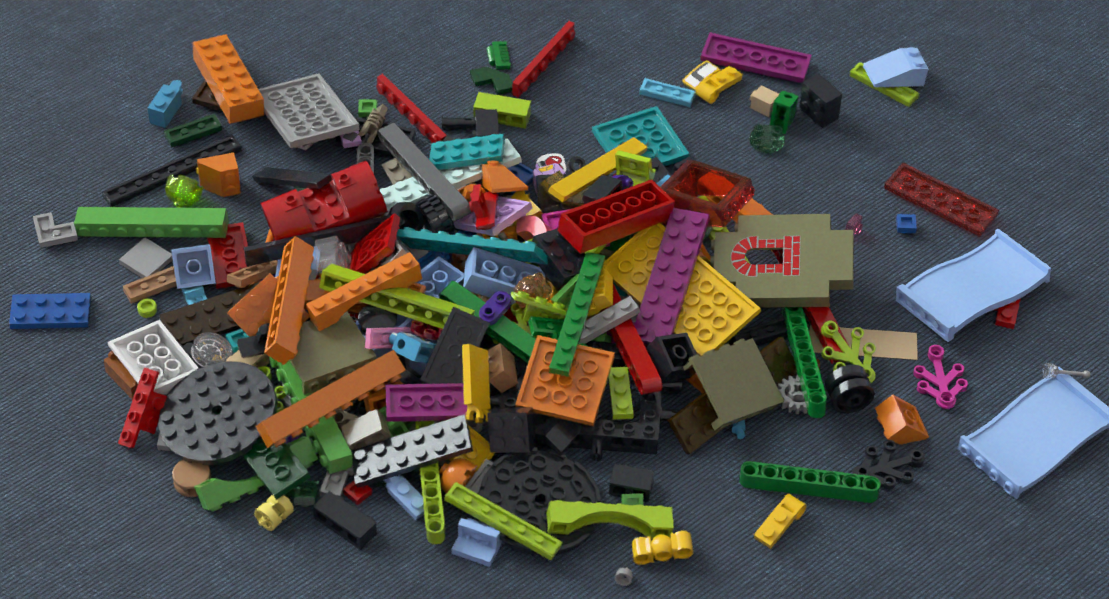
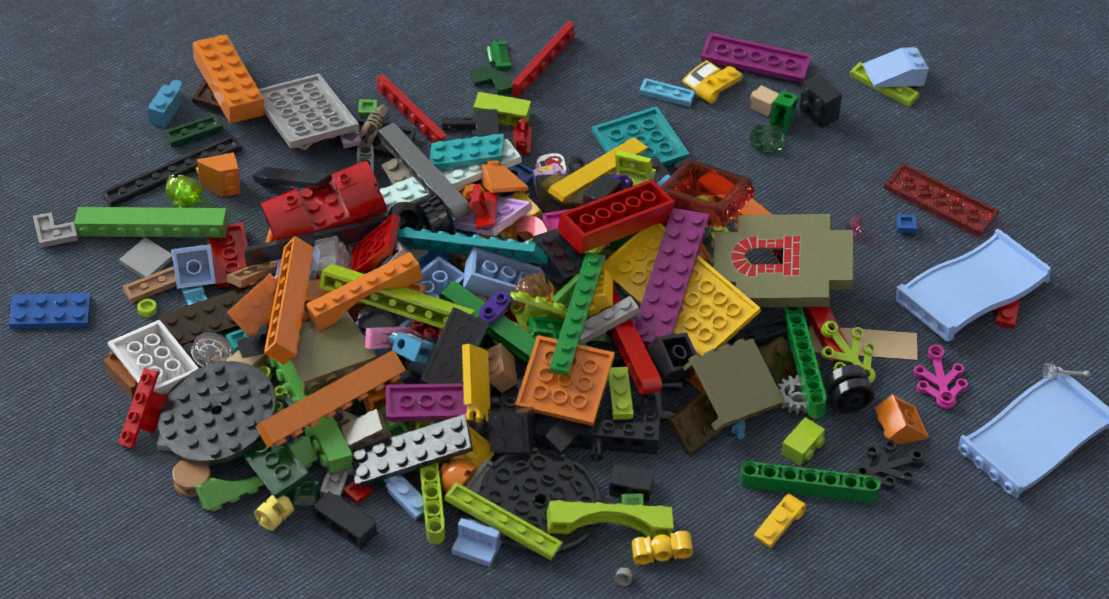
none -> red hinge [513,119,532,154]
none -> lime brick [781,417,825,466]

